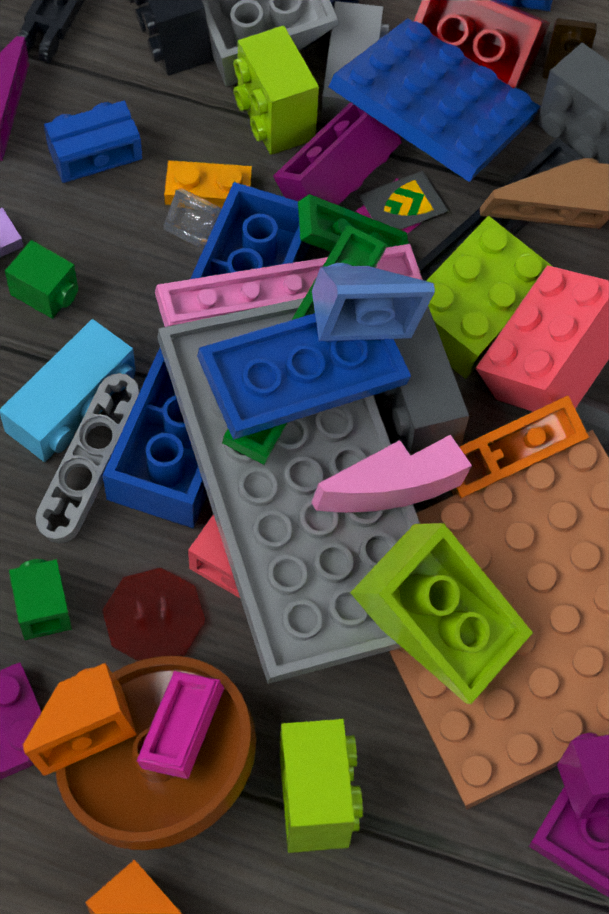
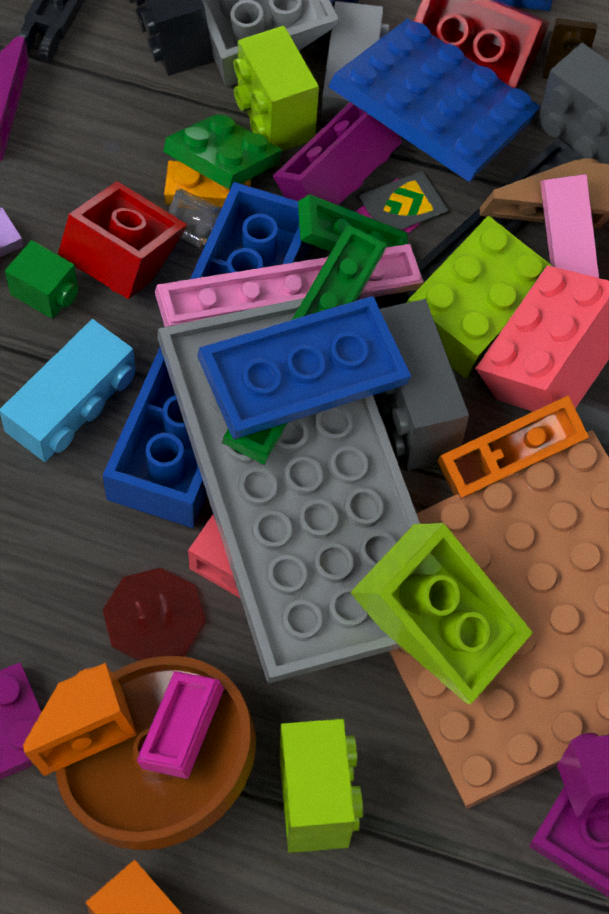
green brick [9,559,72,640] -> none
light grey beam [35,373,140,543] -> none
blue brick [44,100,142,183] -> none
bright pink slope [311,435,472,513] -> none
medium blue slope [312,263,435,341] -> none
none -> red slope [58,181,187,300]
none -> green plate [163,114,283,190]
none -> bright pink tile [540,174,599,278]

